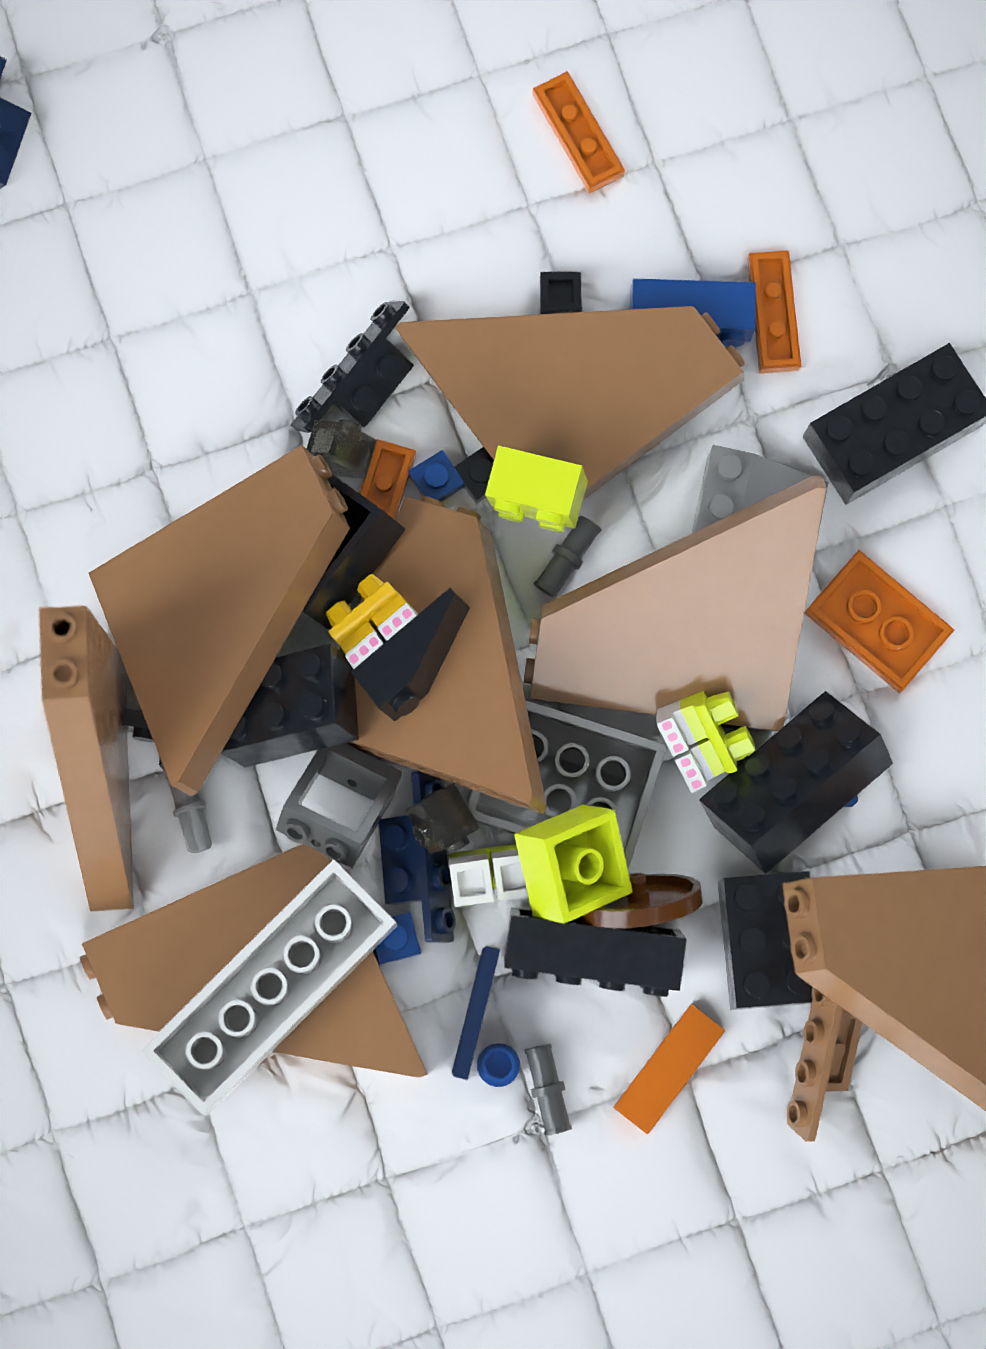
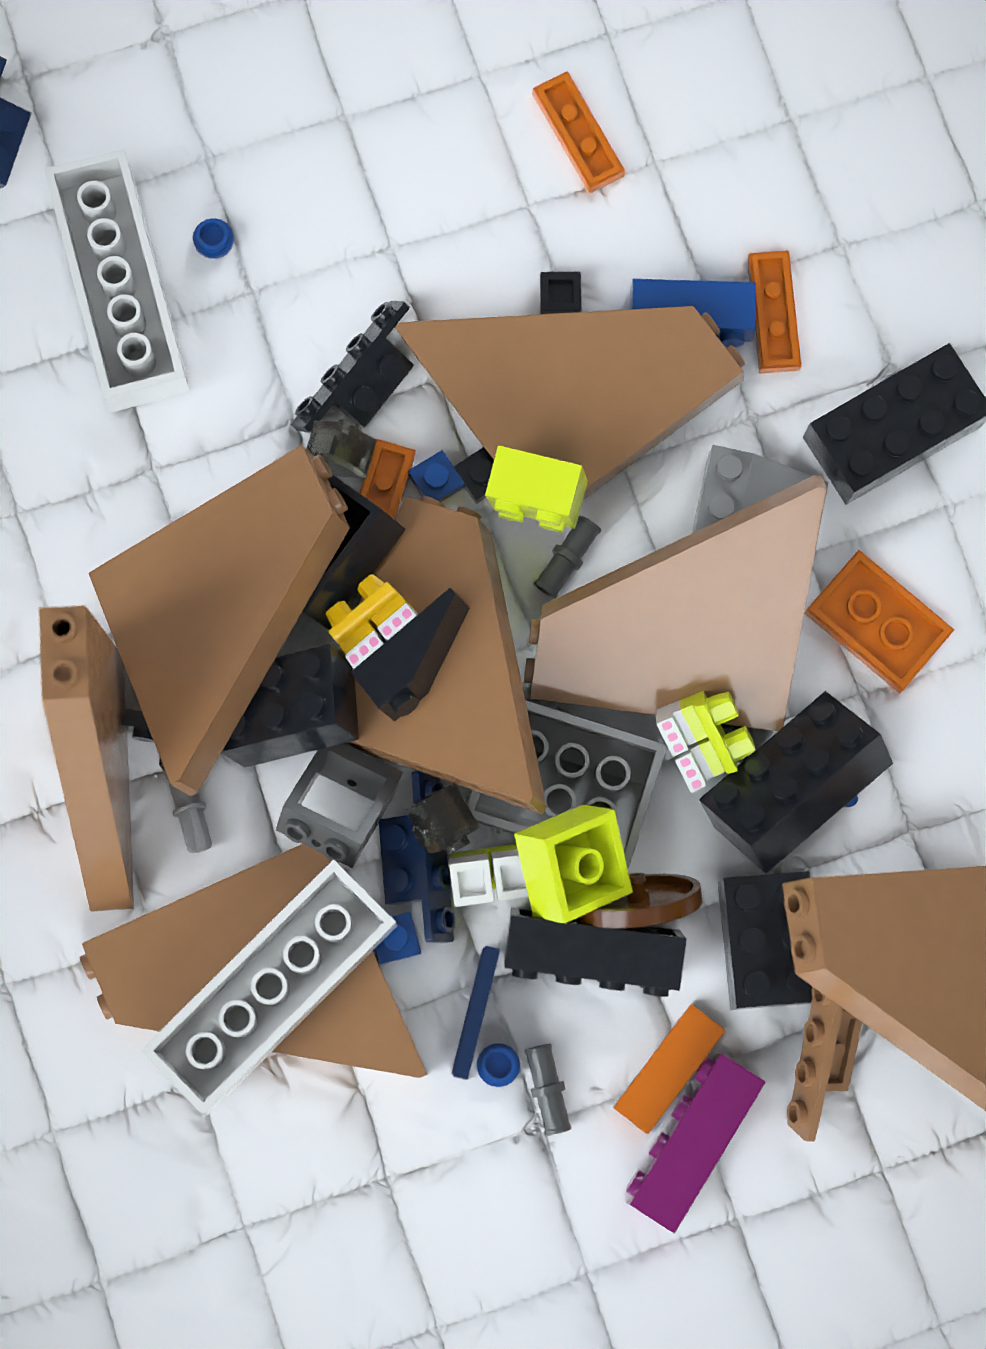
none -> white brick [44,148,190,413]
none -> blue plate [193,218,234,259]
none -> magenta brick [625,1053,766,1234]

